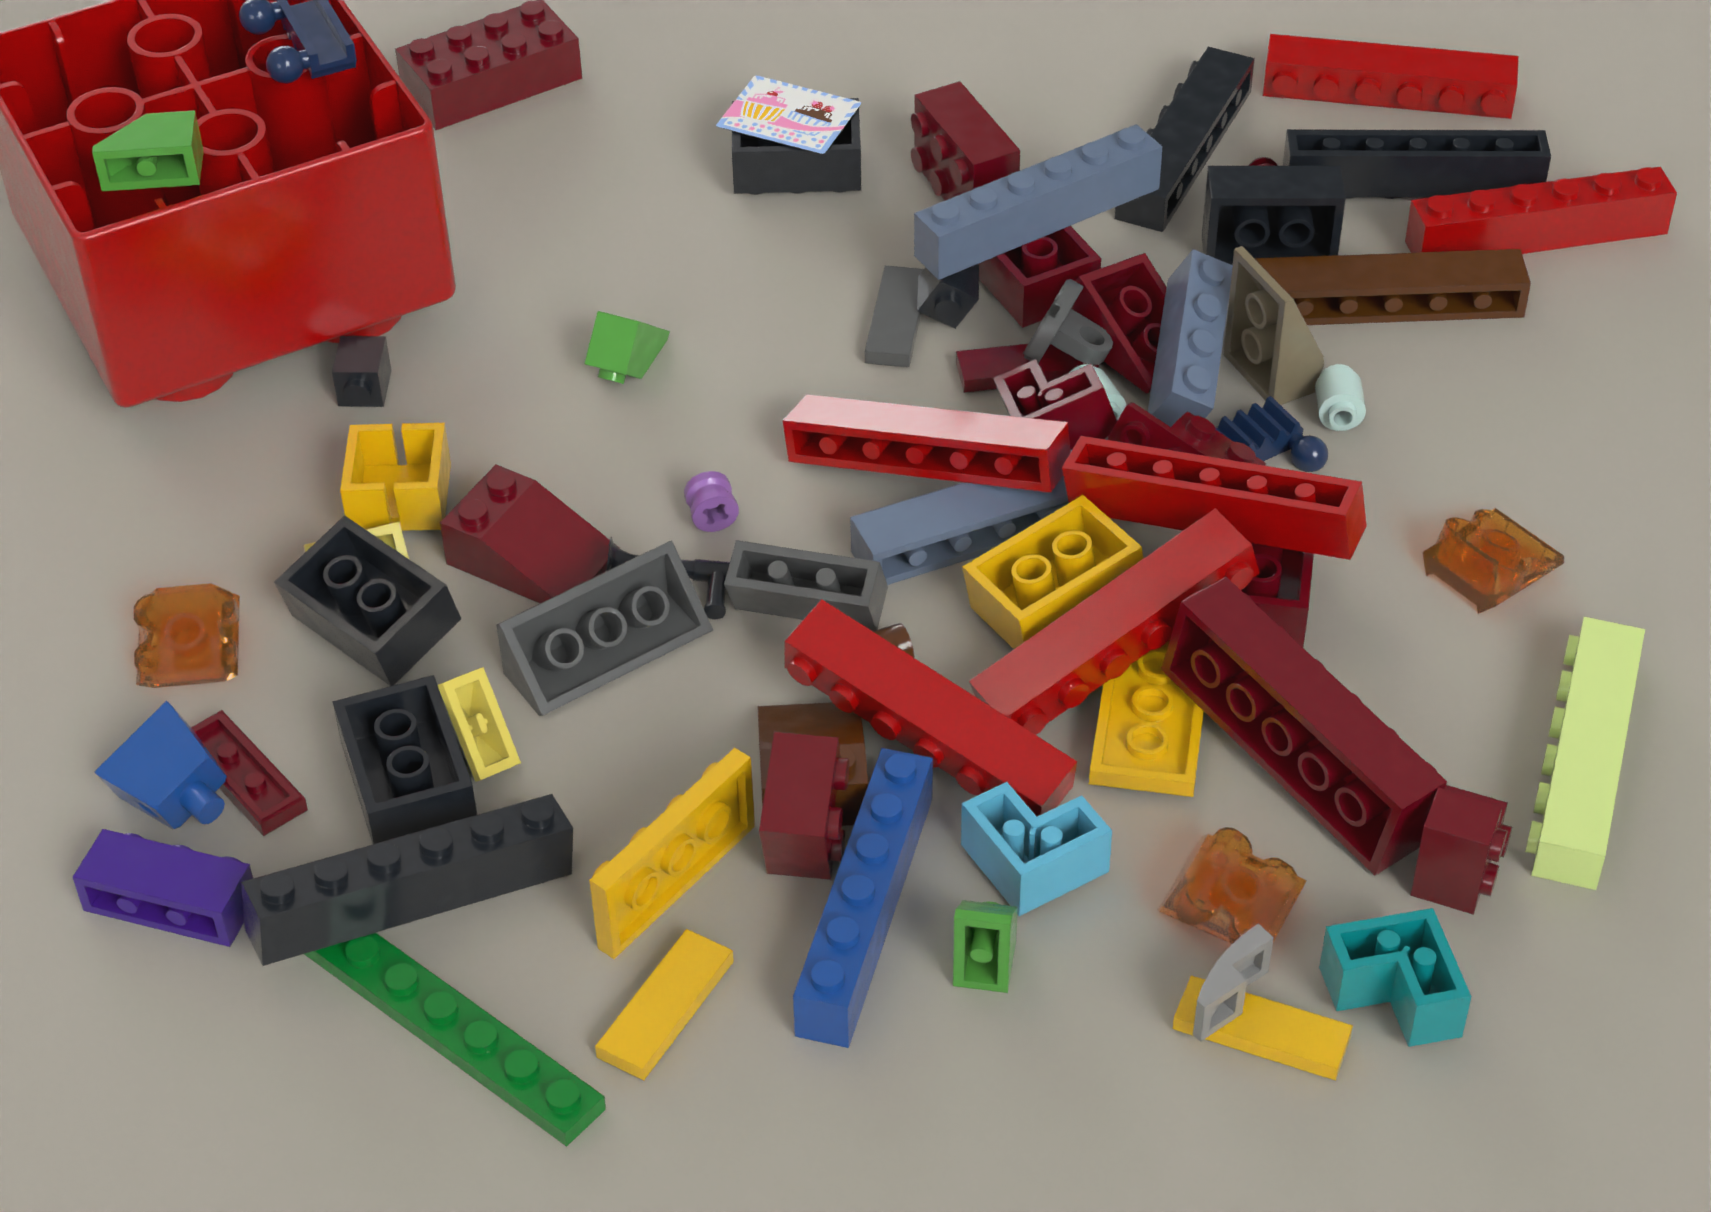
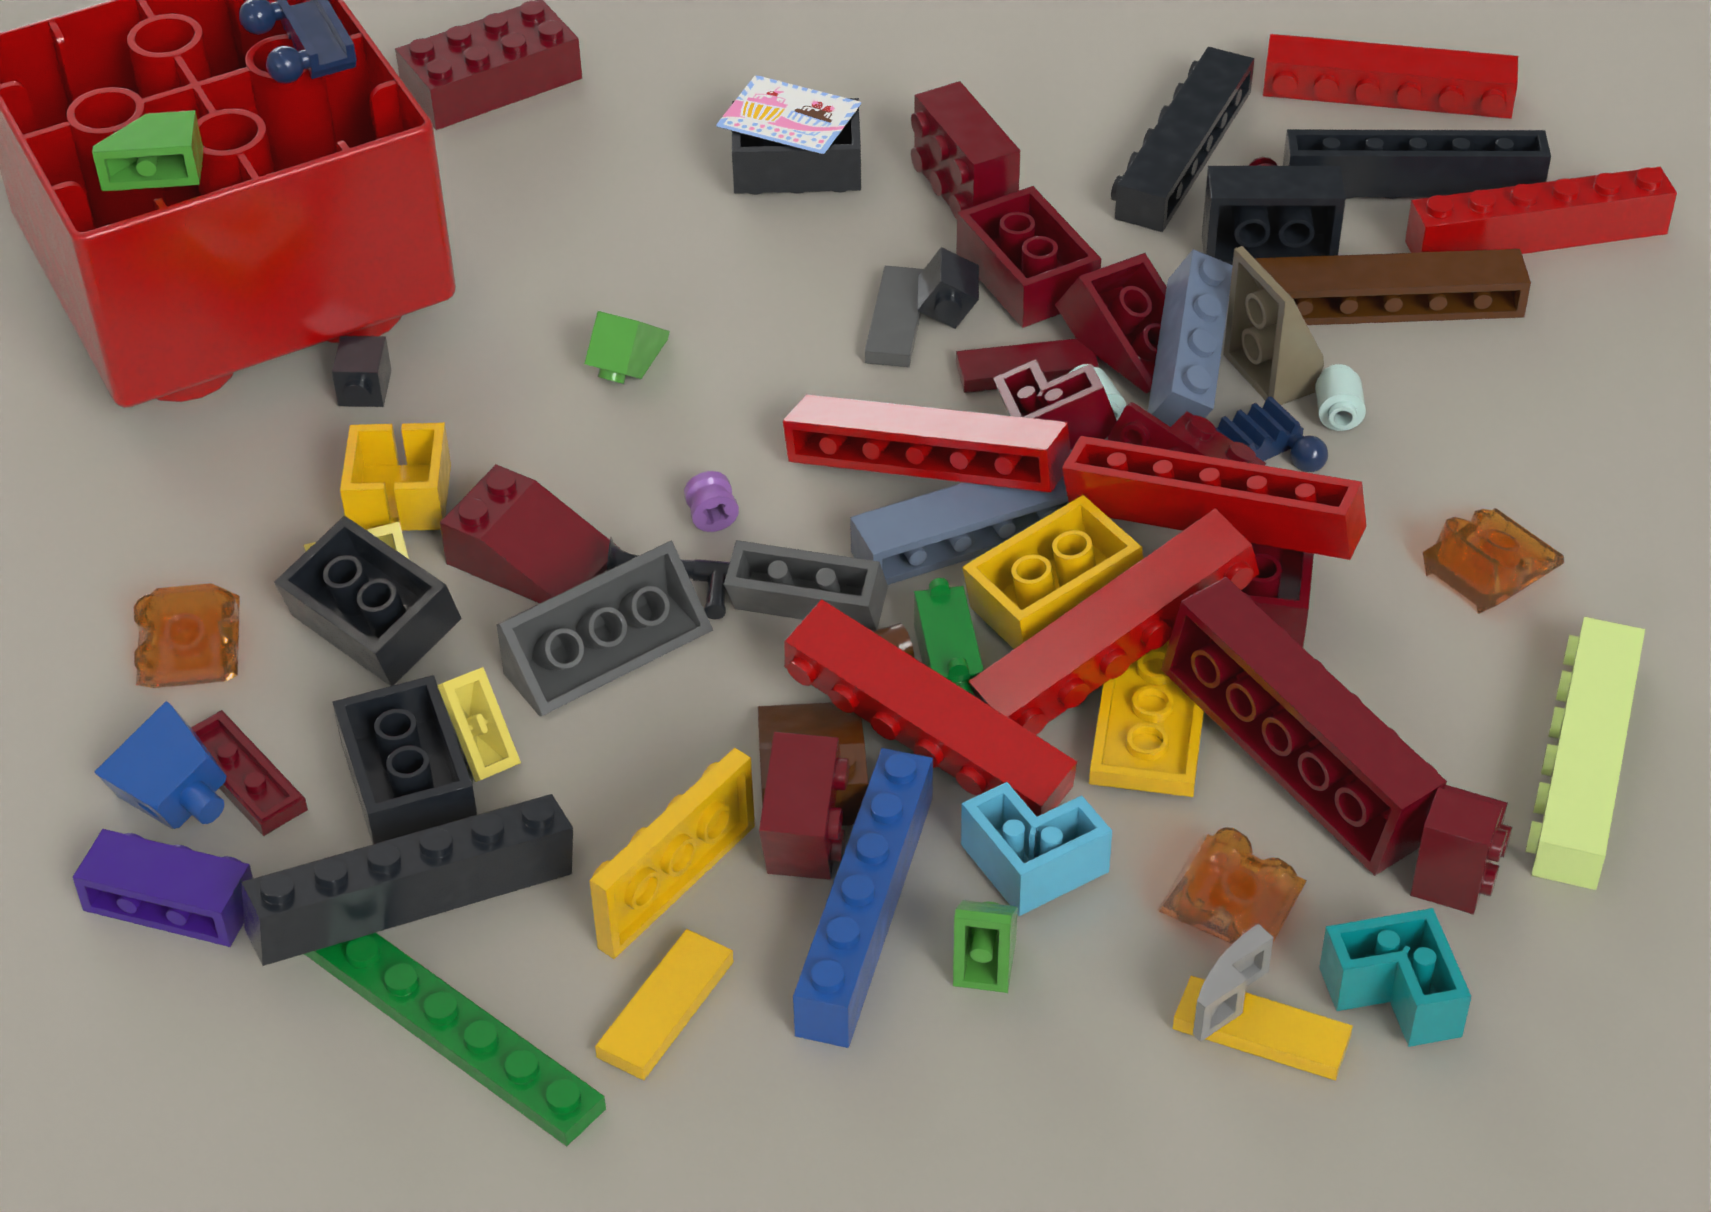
sand blue brick [914,124,1162,280] -> none
dark grey tile [1023,279,1113,365] -> none
none -> green brick [914,578,984,696]

